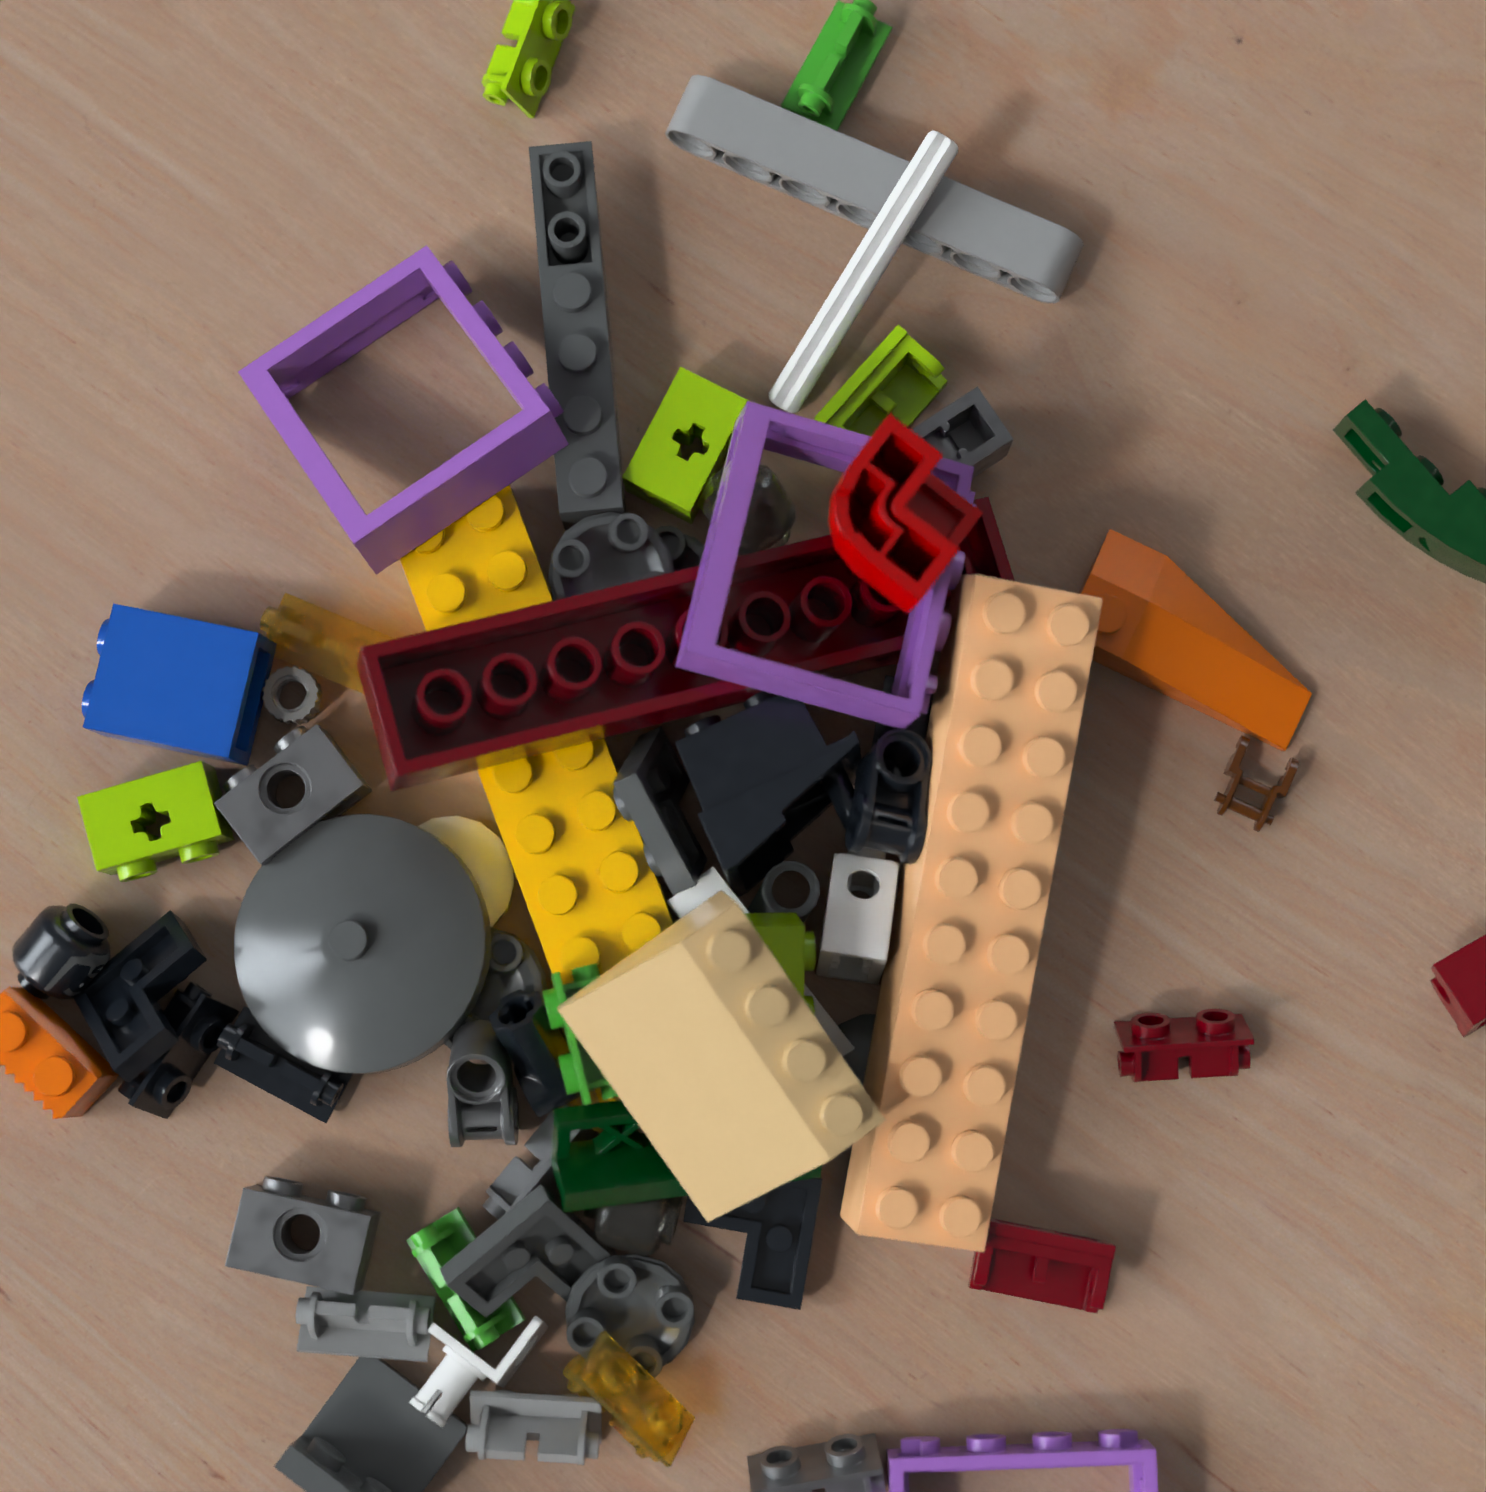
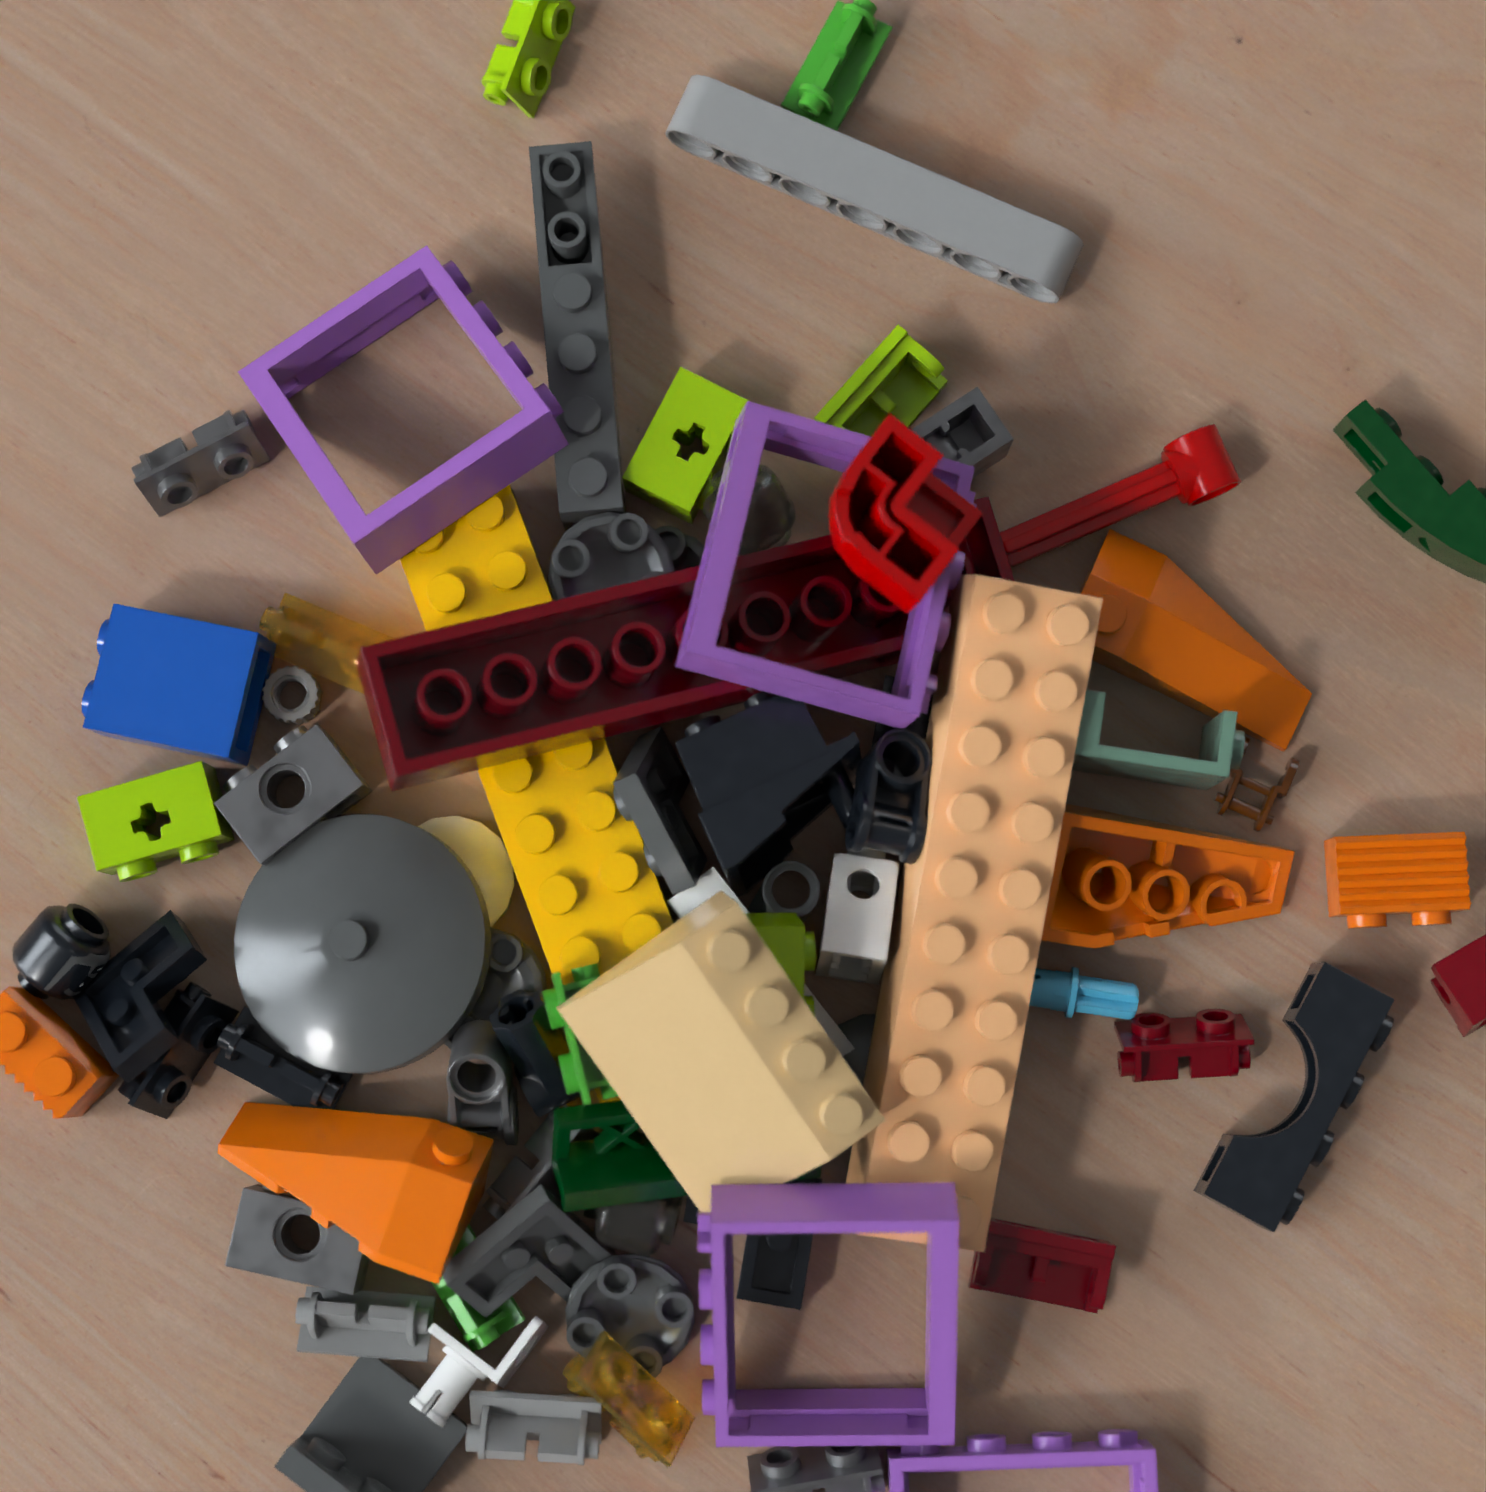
white axle [768,130,958,414] -> none
none -> flat silver hinge [131,410,271,517]
none -> orange wedge [217,1102,494,1284]
none -> medium lavender window [698,1182,959,1447]
none -> red axle [1000,424,1241,567]
none -> medium azure axle [1029,967,1139,1020]
none -> orange wedge [1041,804,1295,949]
none -> sand green panel [1072,690,1245,790]
none -> black arch [1193,962,1395,1232]
none -> orange brick [1324,832,1471,929]

